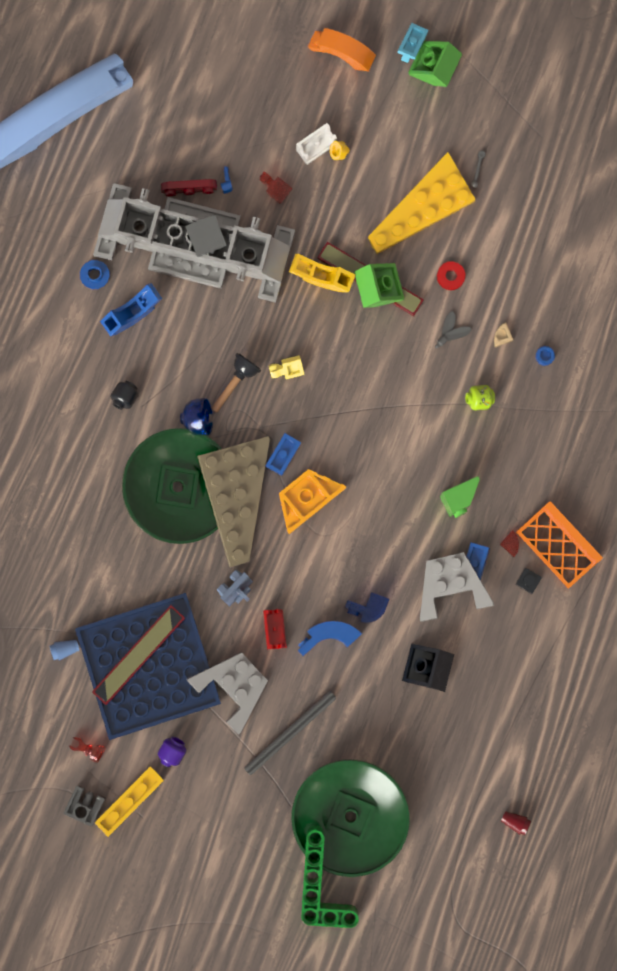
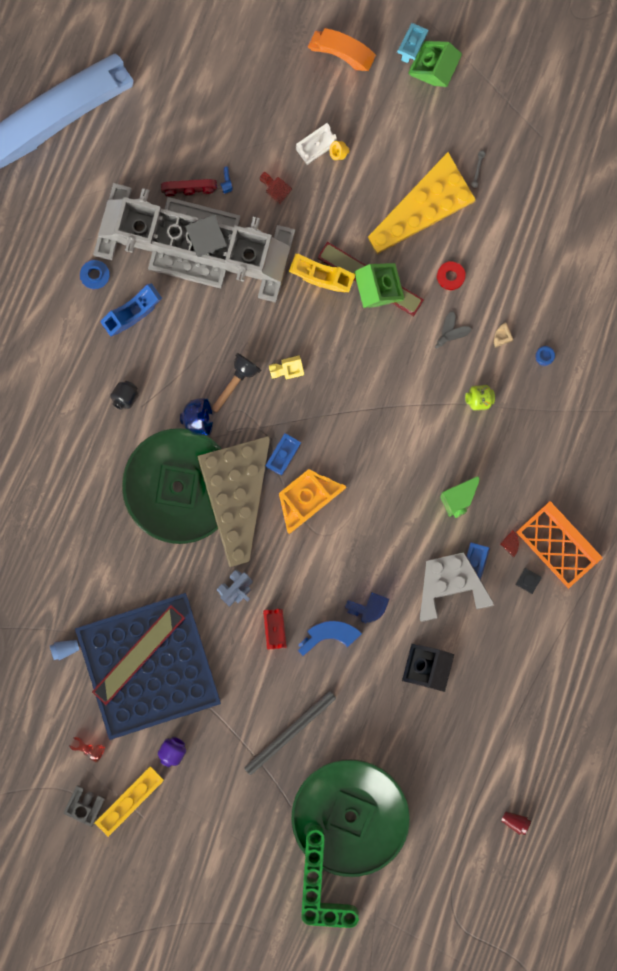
light grey wing [186,652,268,735] -> none

